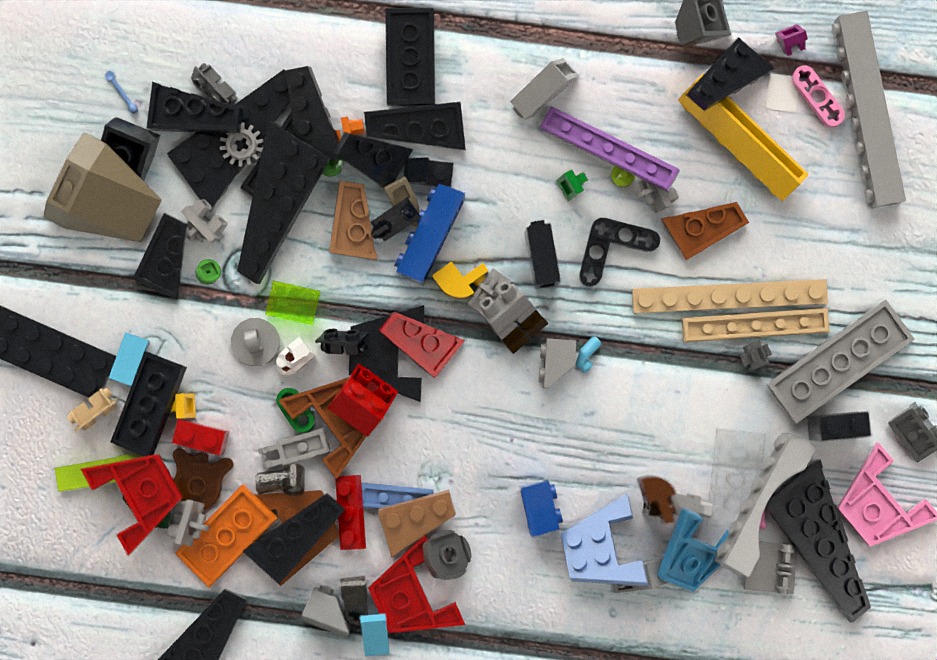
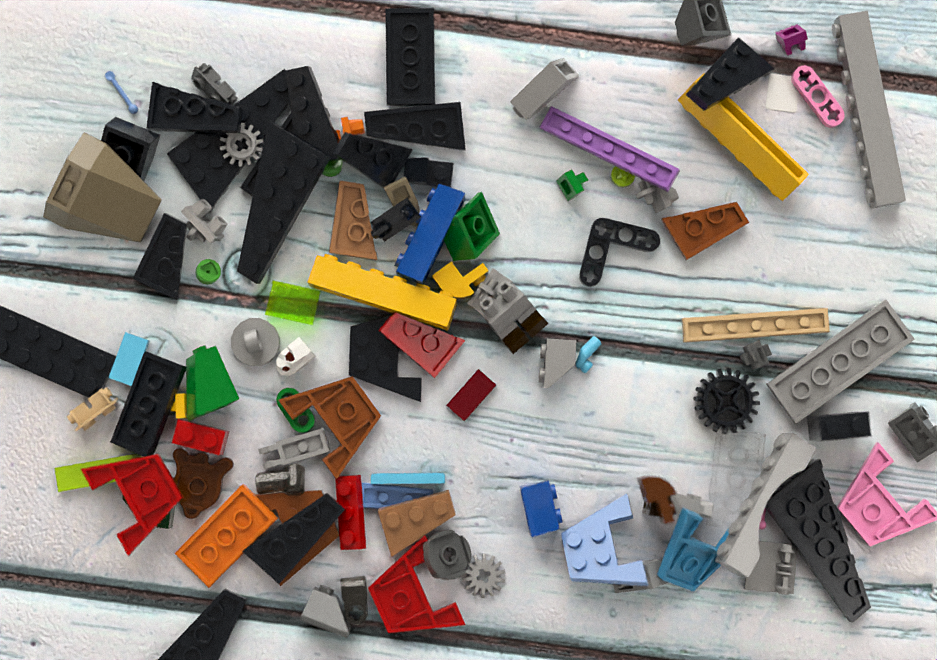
light grey hips [167,499,210,547] -> none
black hinge [315,328,369,356] -> none
red slope [328,363,398,437] -> none
medium azure tile [361,614,390,656] -> none
black brick [525,220,561,289] -> none
tan plate [632,279,828,314] -> none
none -> green slope [186,345,239,421]
none -> yellow brick [307,254,457,331]
none -> medium azure tile [371,473,445,484]
none -> green slope [444,192,500,261]
none -> dark red tile [446,369,496,421]
none -> light grey gear [462,553,505,598]
none -> black gear [693,368,760,434]

